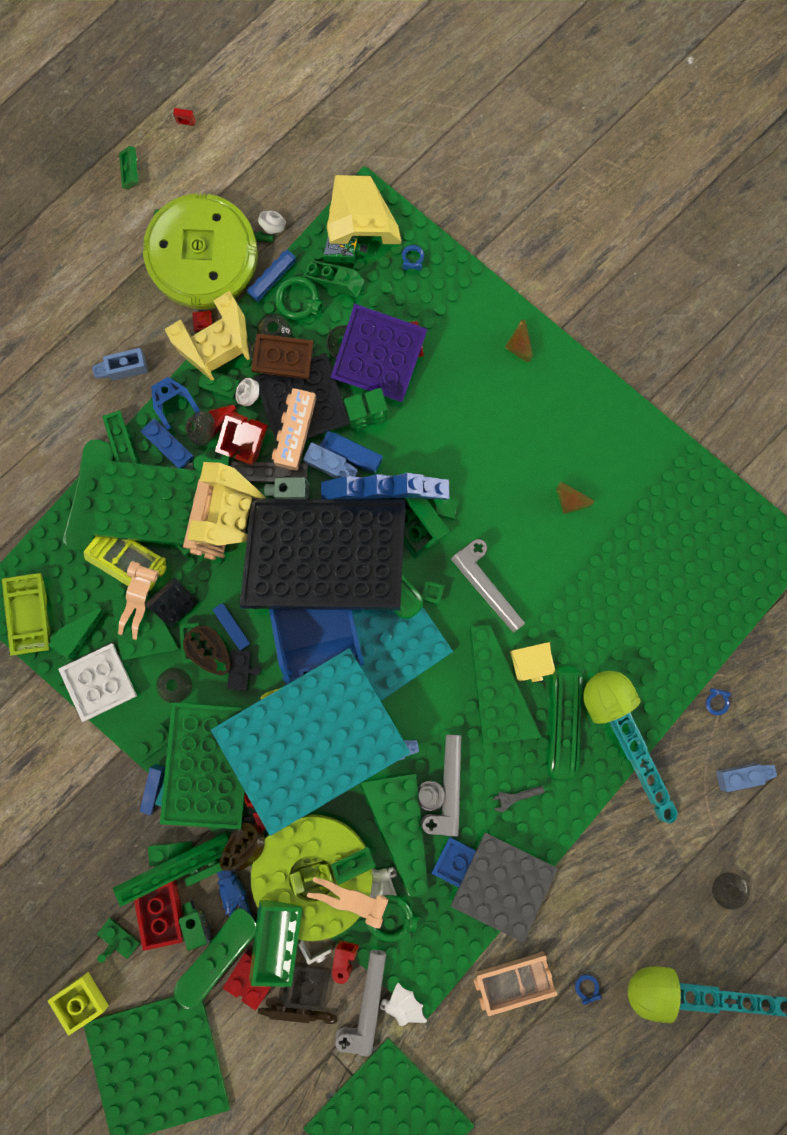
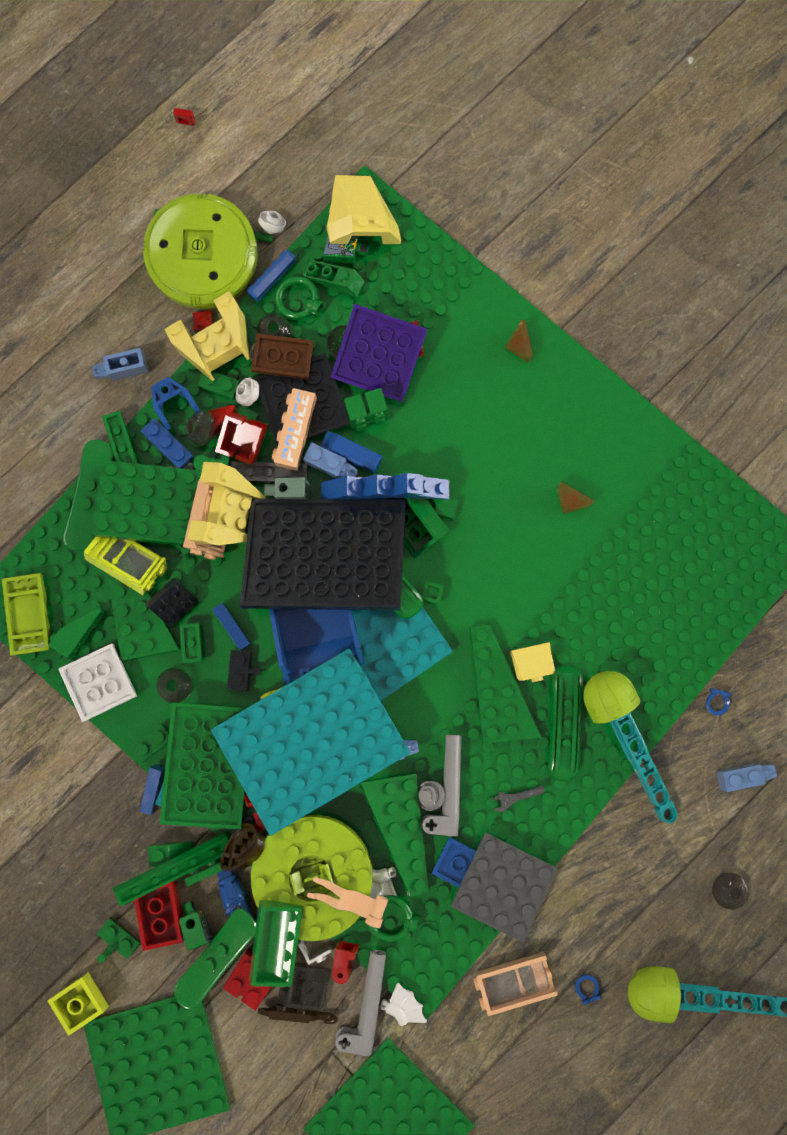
light nougat flag [118,561,159,640] -> none
green plate [119,146,139,190] -> none
dark brown piece [183,626,231,676] -> none
green plate [331,847,376,885] -> none
blue piece [402,245,424,271] -> none
light grey axle [451,539,525,633] -> none

